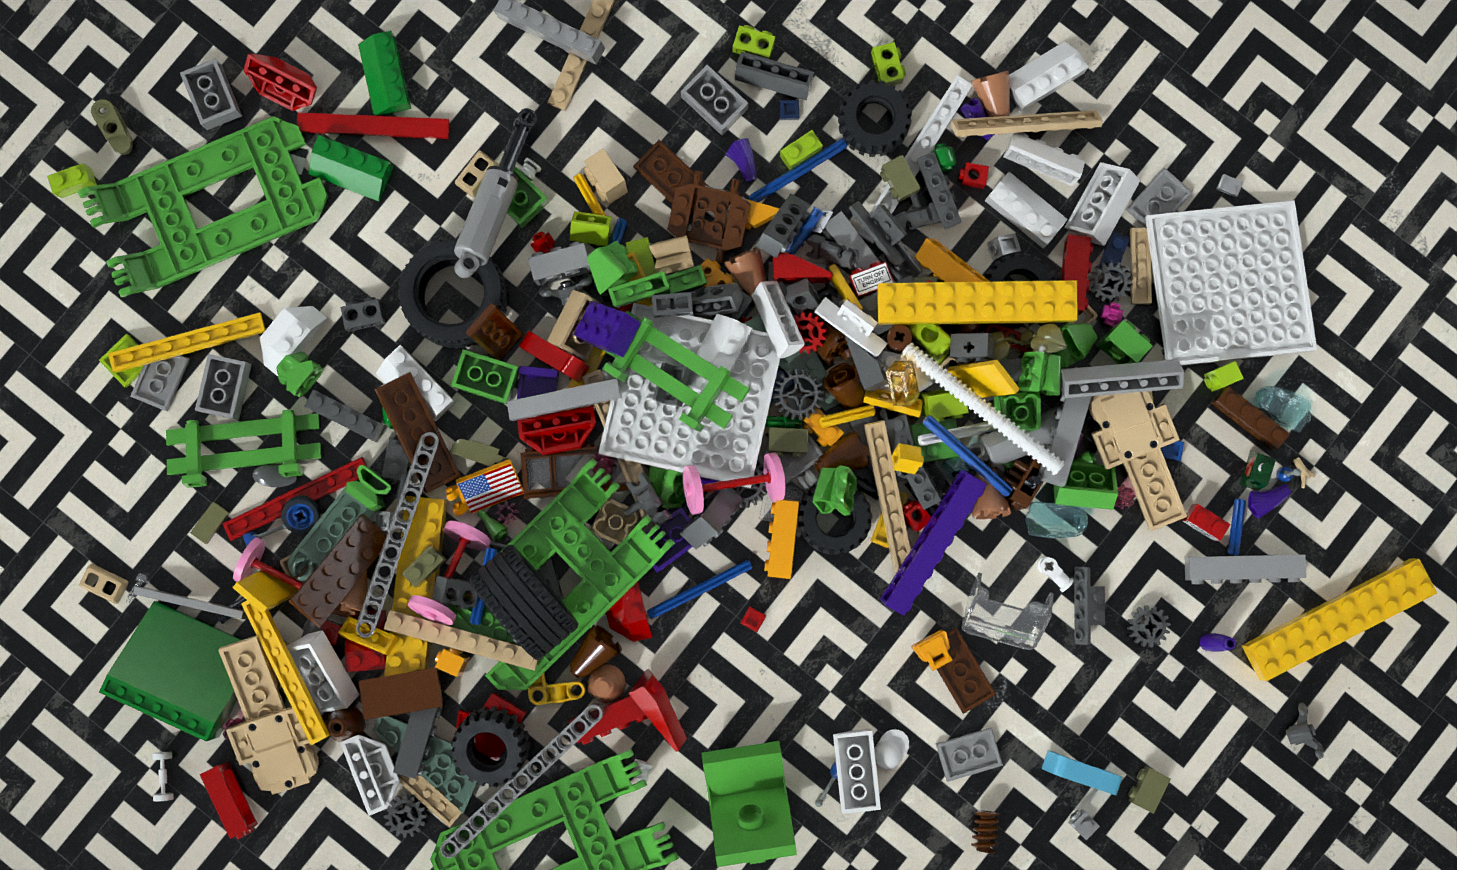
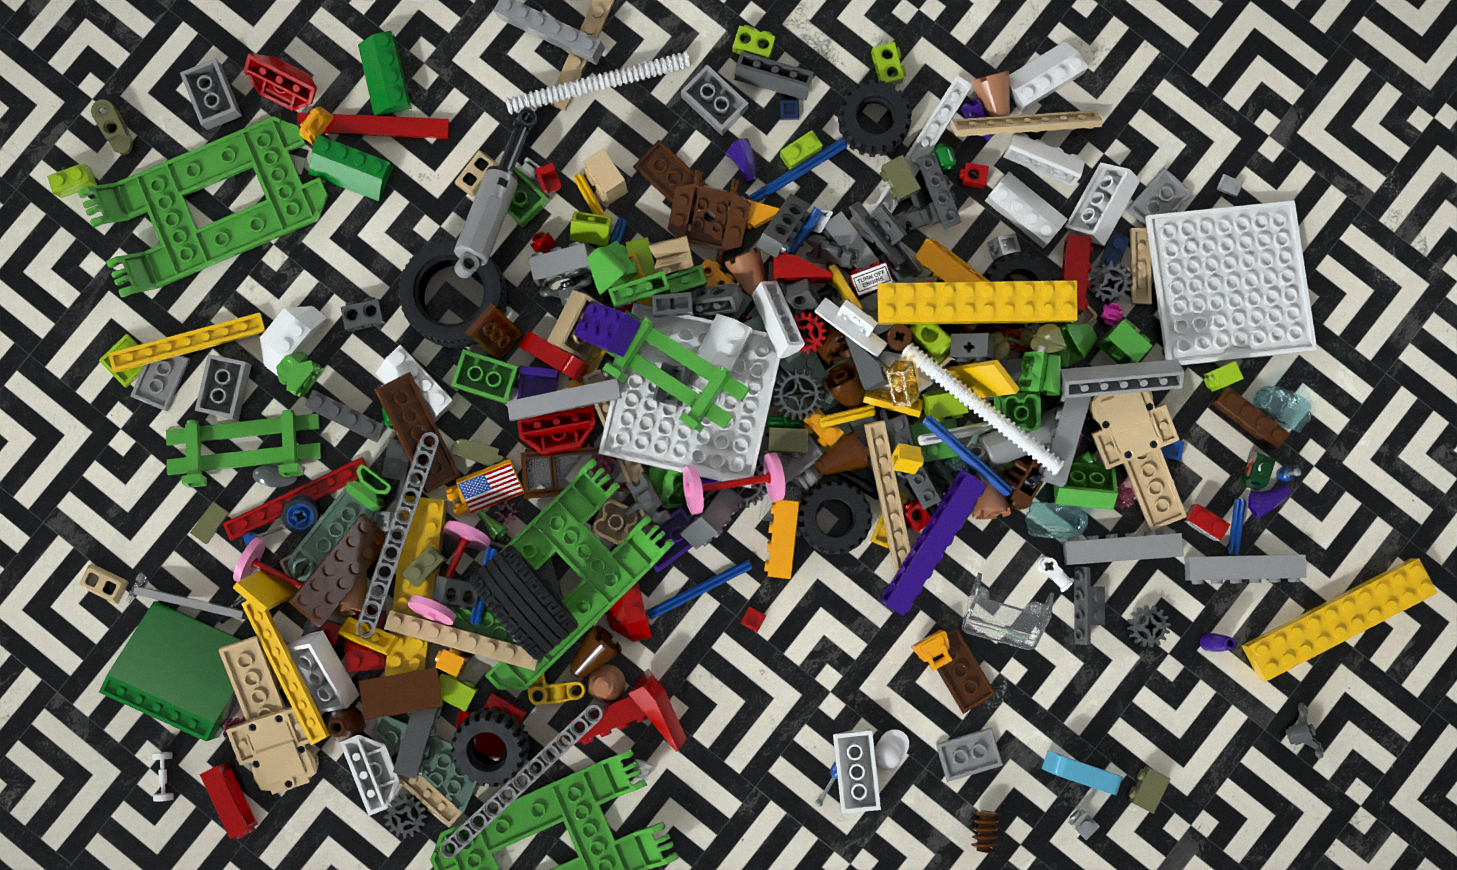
bright green piece [702,741,797,867] -> none
bright green piece [813,465,857,516] -> none
tan bar [1293,457,1316,488] -> none
none -> light orange piece [299,107,334,145]
none -> lime brick [439,672,479,712]
none -> white piece [505,51,691,114]
none -> red panel [535,163,561,198]
none -> light grey brick [1062,530,1184,565]

